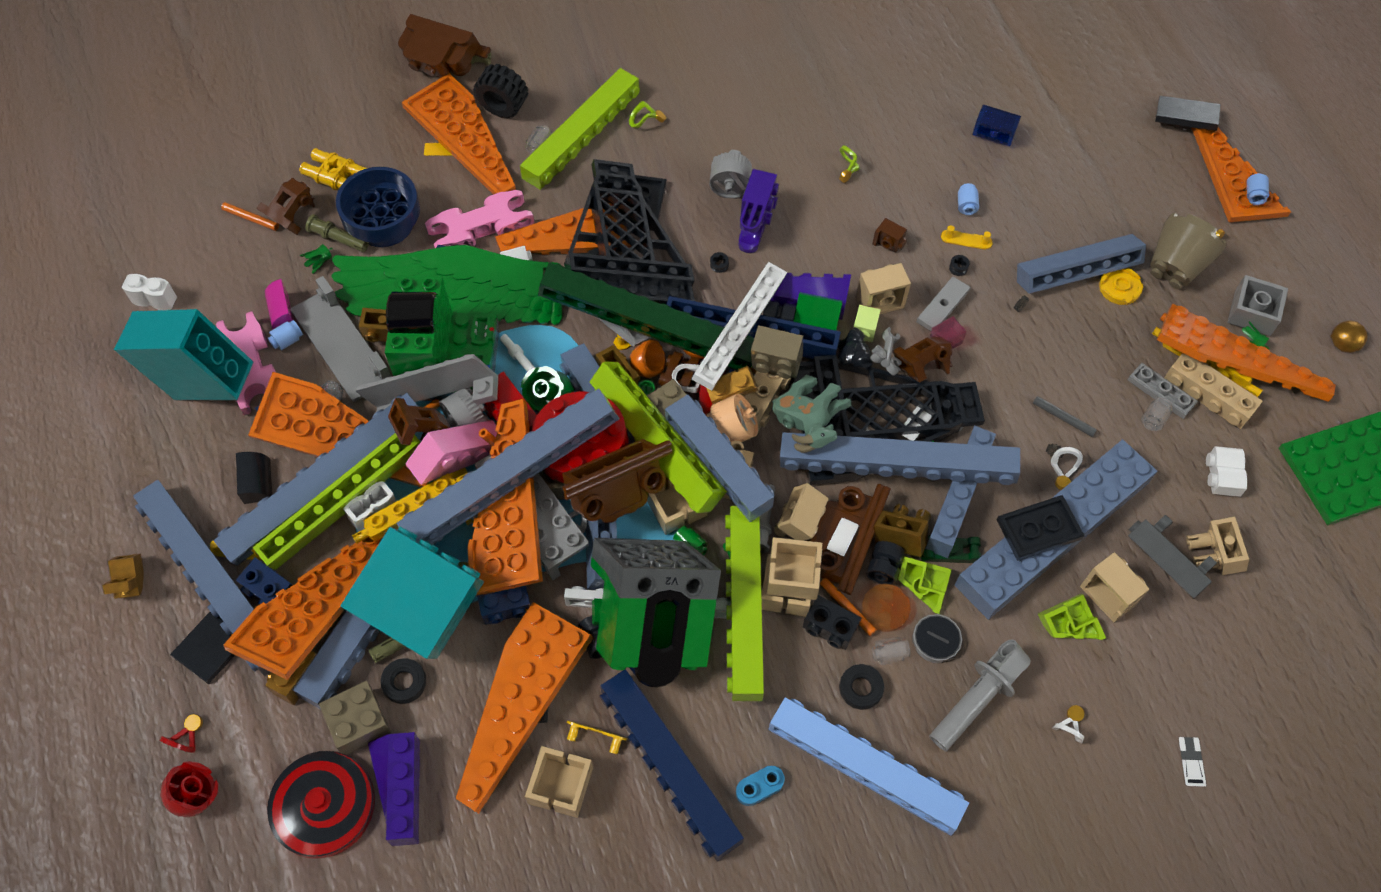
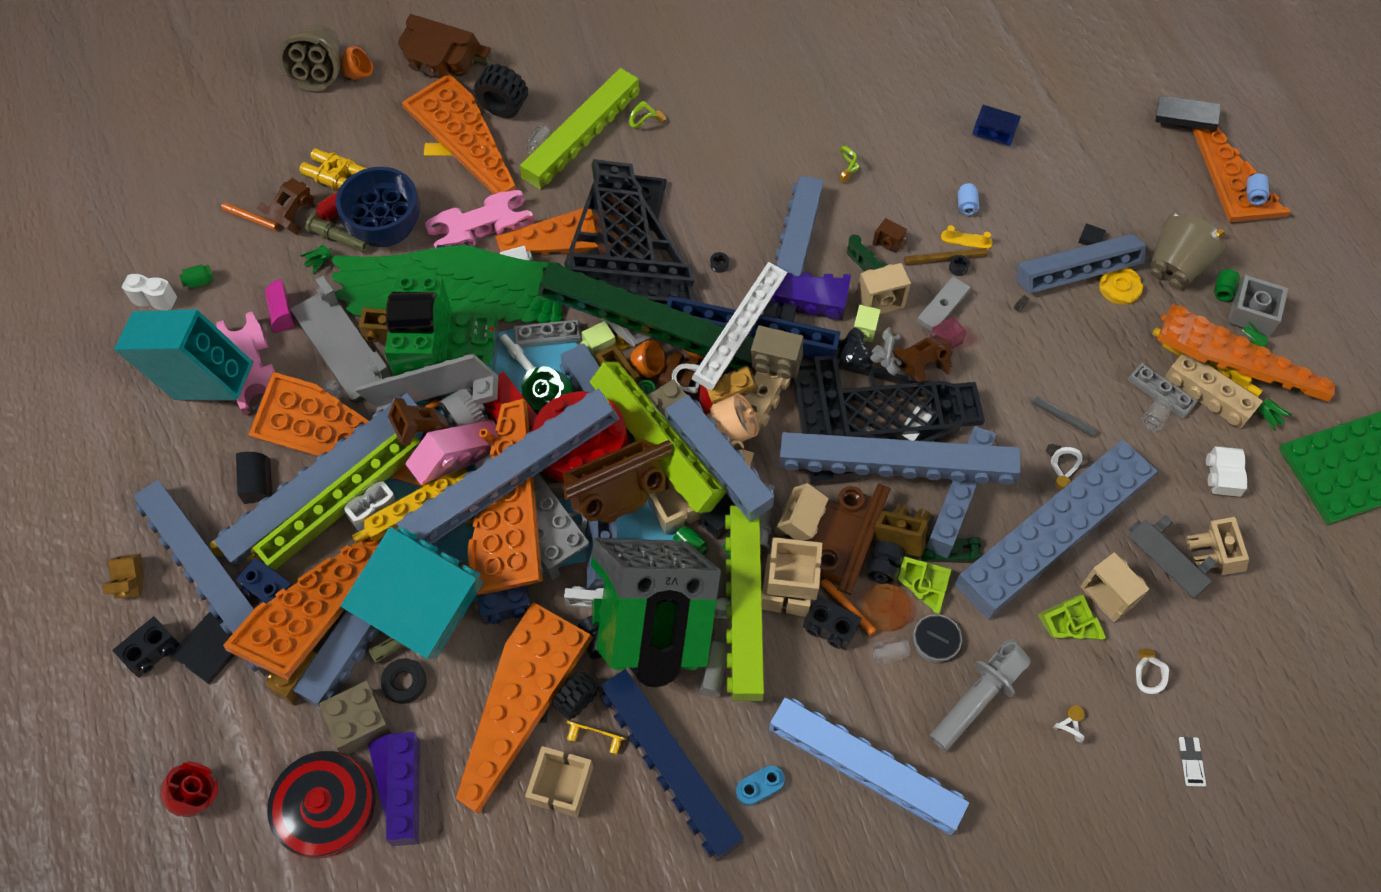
red piece [159,714,203,753] -> none
light blue brick [268,320,303,351] -> none
light grey piece [709,150,752,198] -> none
dark purple brick [738,169,779,253] -> none
sand green animal [772,375,851,453] -> none
green tile [794,292,843,330] -> none
white sticker [827,518,859,556] -> none
black tyre [839,664,885,710] -> none
black tile [996,495,1085,561] -> none
pearl gold hair [1330,320,1368,353] -> none
none -> black brick [112,616,180,678]
none -> green brick [179,264,214,290]
none -> dark tan cone [278,24,340,91]
none -> red brick [315,191,339,221]
none -> orange hat [340,46,373,80]
none -> light grey tile [514,319,581,348]
none -> black tyre [553,671,599,720]
none -> yellowish green brick [580,321,616,359]
none -> light grey brick [699,641,729,697]
none -> black brick [701,494,735,540]
none -> sand blue brick [773,175,824,276]
none -> dark green plate [846,235,888,272]
none -> pearl gold bar [904,248,988,265]
none -> black tile [1078,223,1106,245]
none -> white piece [1136,648,1169,694]
none -> green brick [1214,269,1240,301]
none -> green piece [1256,398,1292,431]

